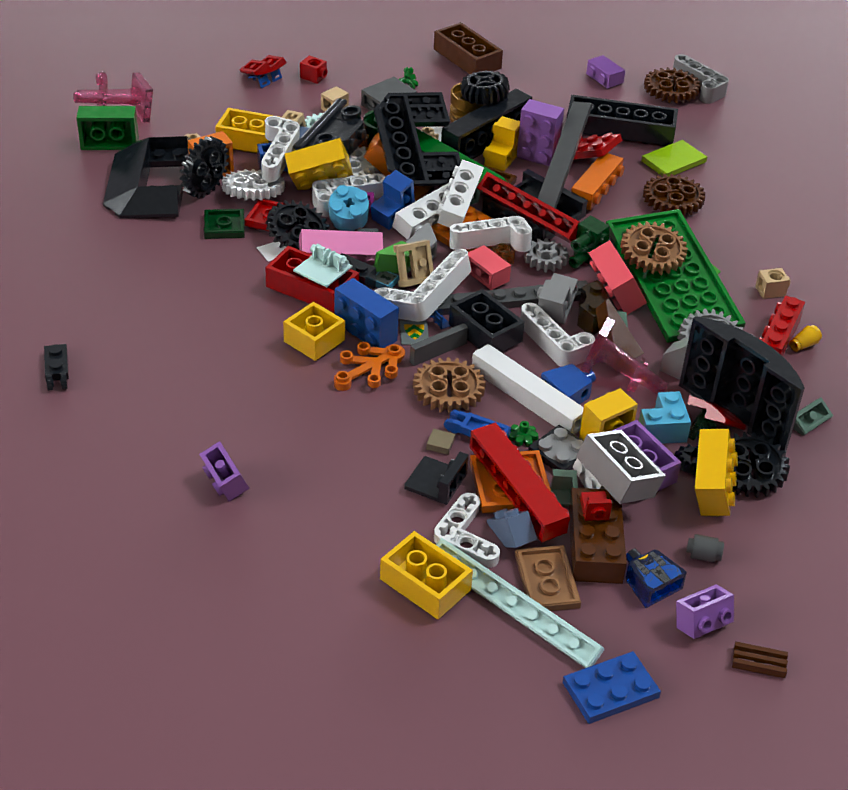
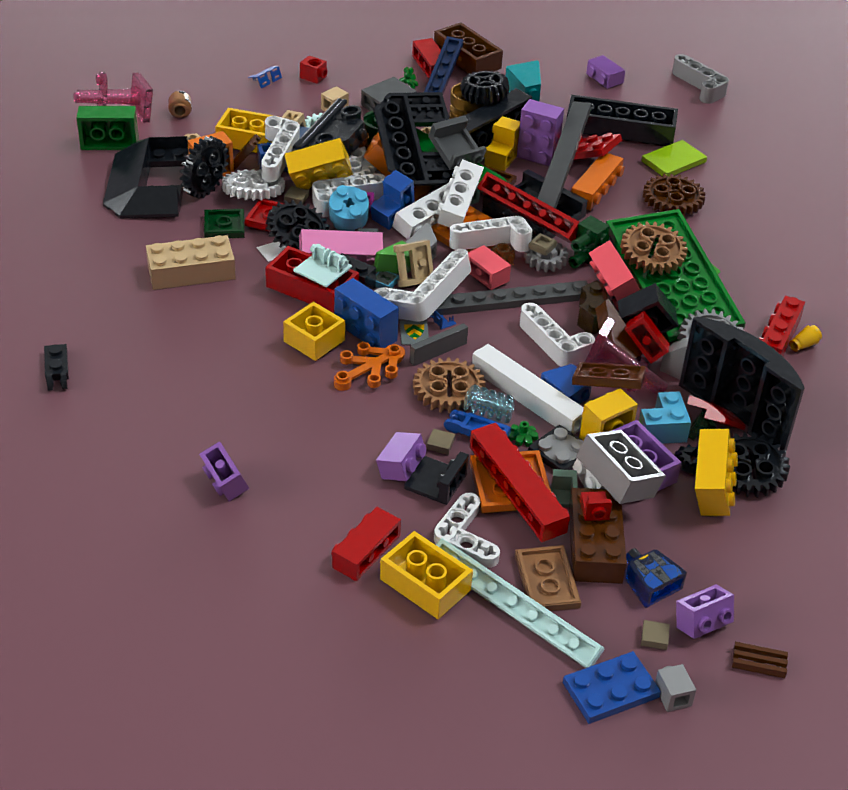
red slope [239,55,287,75] -> none
black brick [449,289,525,352] -> none
sand blue slope [487,508,537,548] -> none
light grey brick [536,273,578,324] -> none
reddish brown gear [644,67,701,103] -> none
dark grey brick [686,534,724,563] -> none
tan brick [755,268,790,299] -> none
sand green slope [793,397,833,436] -> none
none -> tan brick [146,235,236,290]
none -> medium nougat head [168,91,192,118]
none -> reddish brown tile [233,134,261,170]
none -> dark tan tile [284,186,309,204]
none -> red brick [331,507,401,582]
none -> medium lavender brick [376,432,426,481]
none -> red brick [412,38,441,78]
none -> dark blue plate [424,36,463,94]
none -> dark grey panel [428,115,487,170]
none -> clear light blue piece [464,384,514,424]
none -> teal slope [505,60,541,101]
none -> dark tan tile [529,233,557,256]
none -> reddish brown tile [572,362,646,389]
none -> black brick [618,283,679,334]
none -> red brick [625,311,670,364]
none -> dark tan tile [641,620,670,650]
none -> light grey brick [655,664,696,712]

